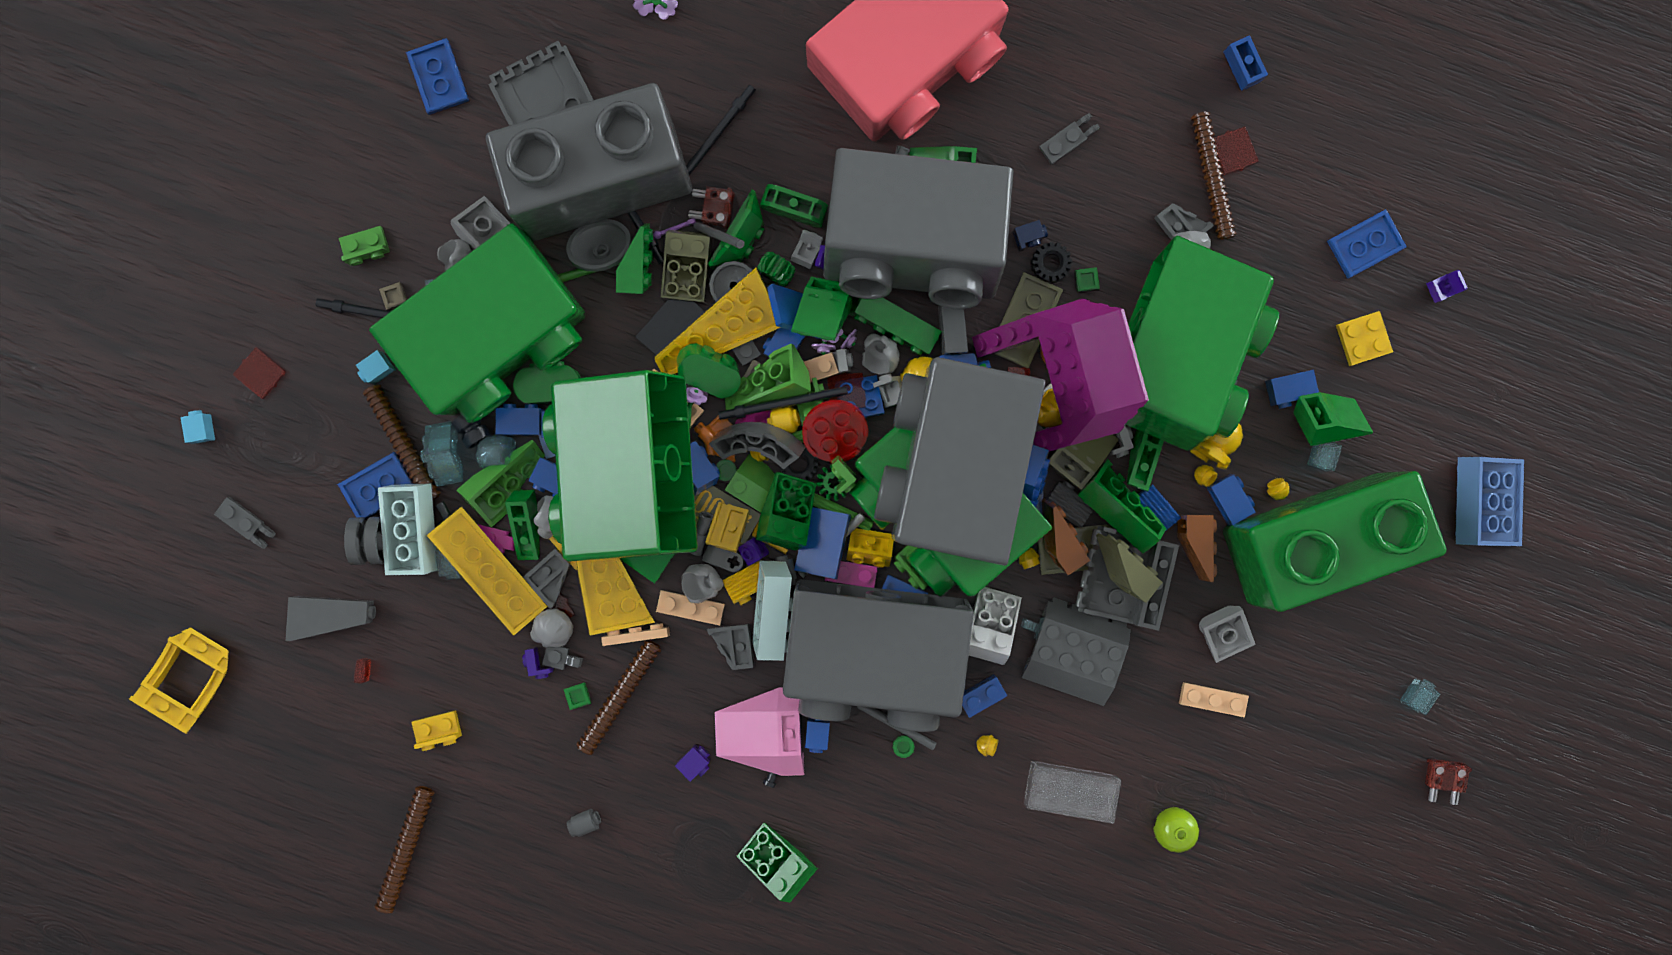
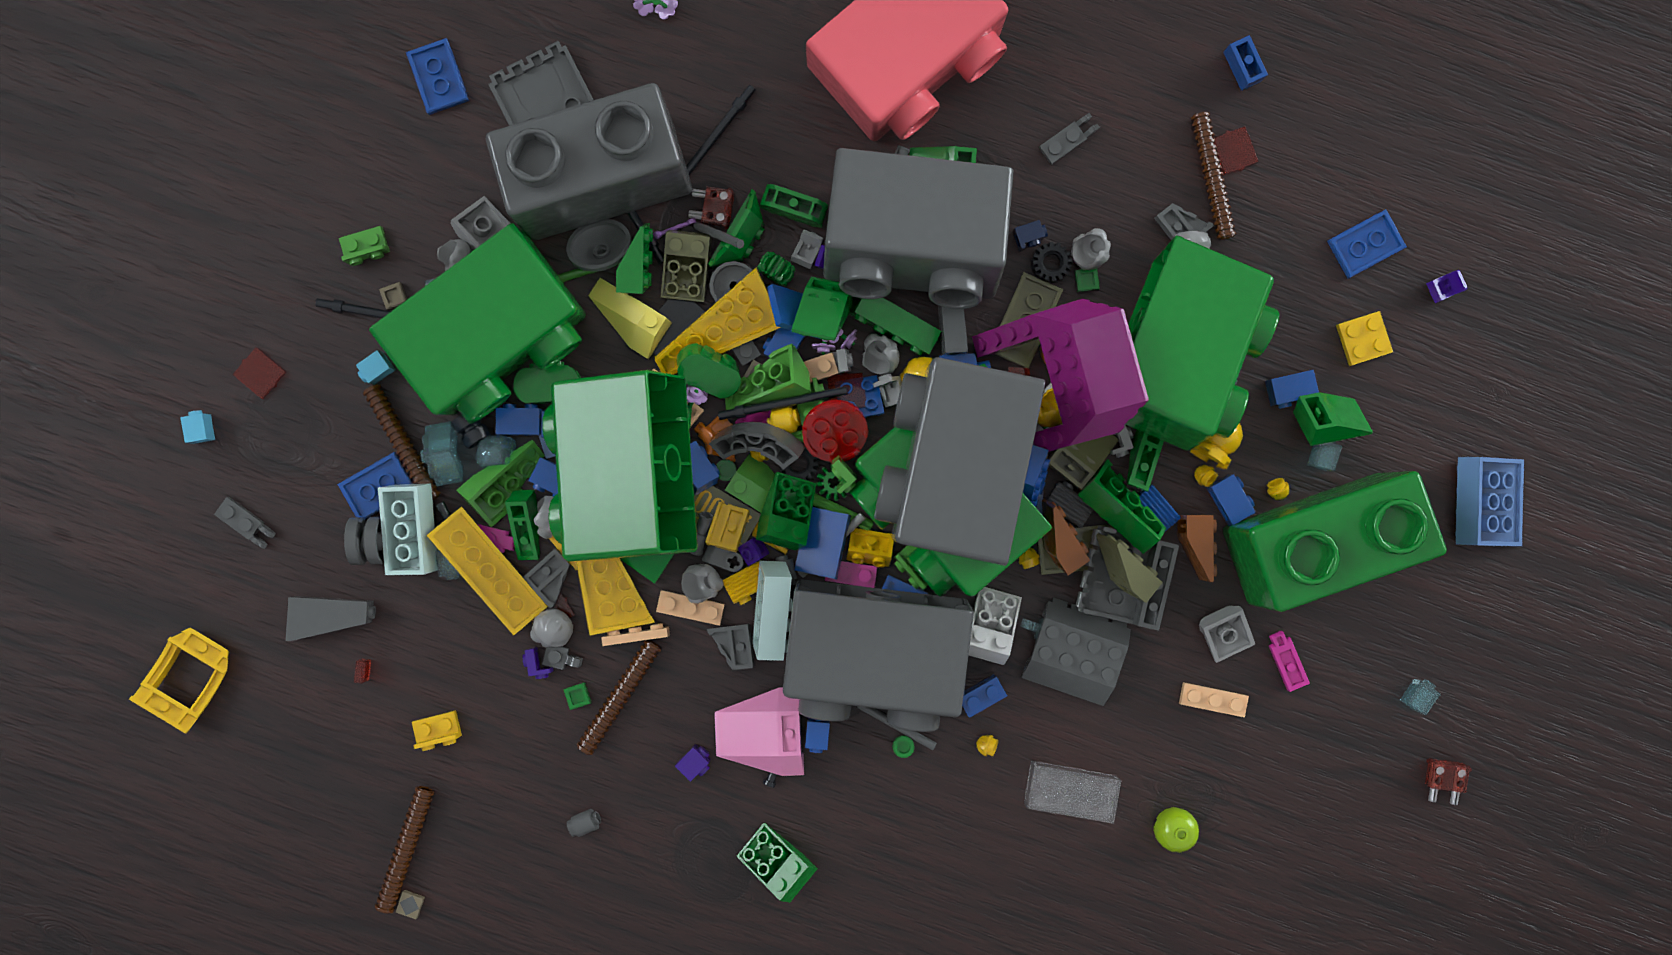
none -> dark tan tile [395,890,425,919]
none -> light yellow wedge [588,278,672,360]
none -> light grey hair [1071,228,1111,271]
none -> dark pink hinge [1269,630,1310,692]

